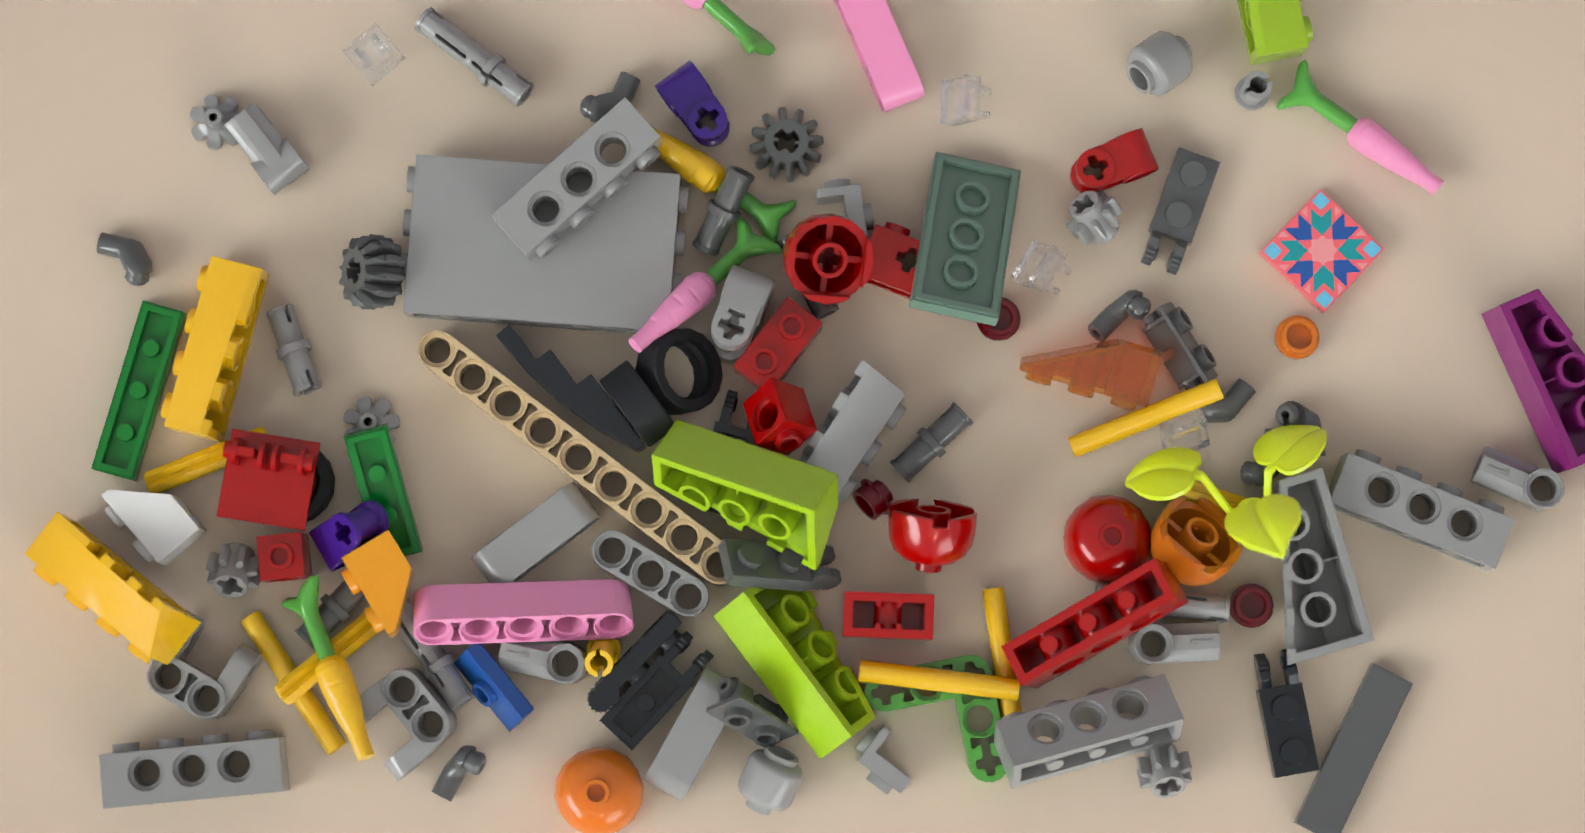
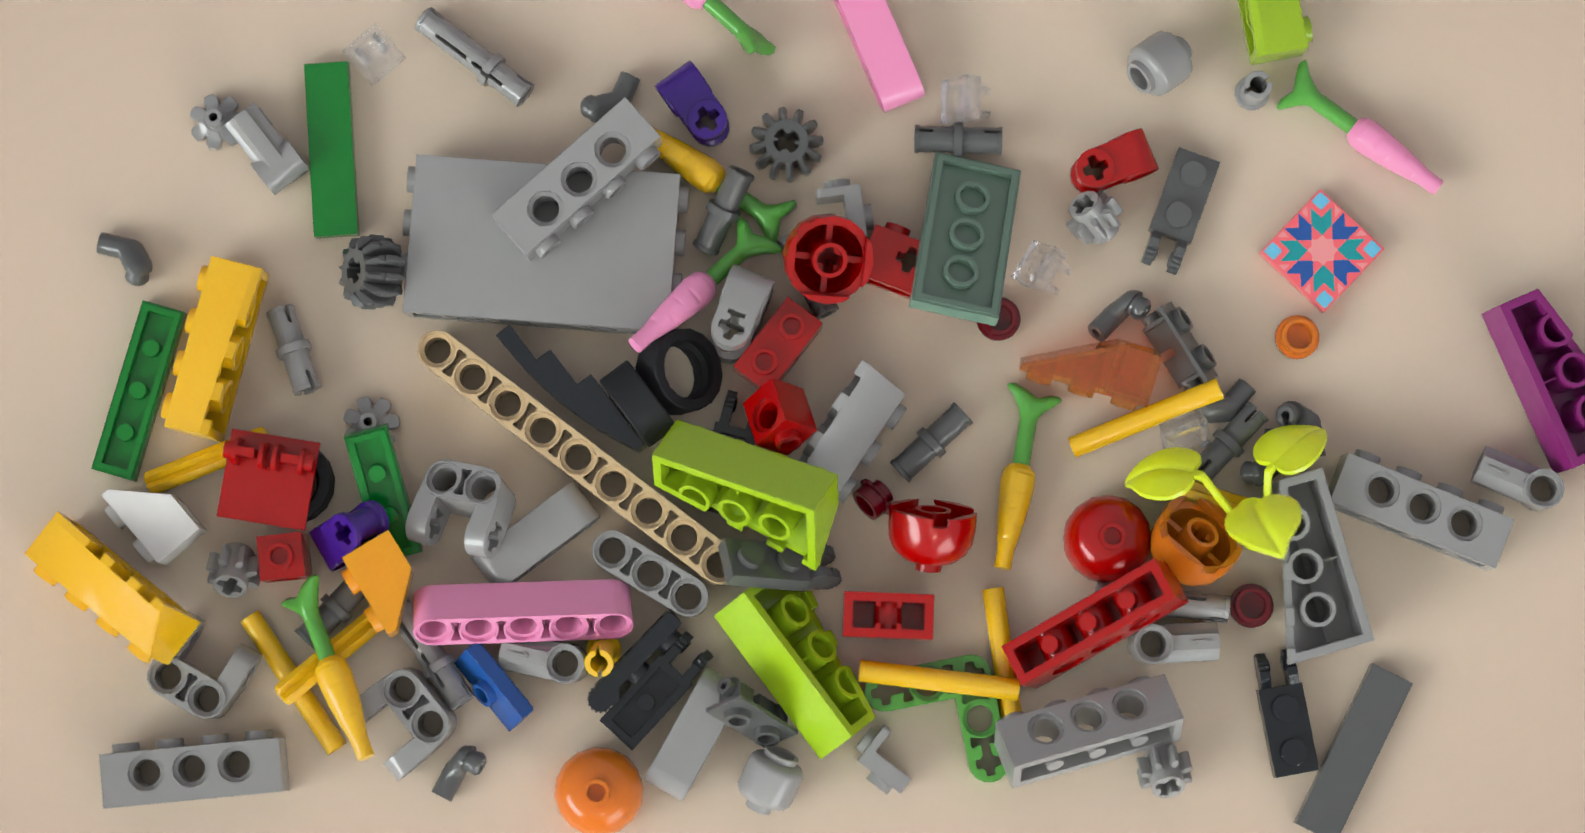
none -> green tile [304,61,360,239]
none -> light grey piece [405,459,516,559]
none -> dark grey pin [914,122,1003,157]
none -> yellow piece [994,383,1062,570]
none -> dark grey pin [1198,401,1269,481]

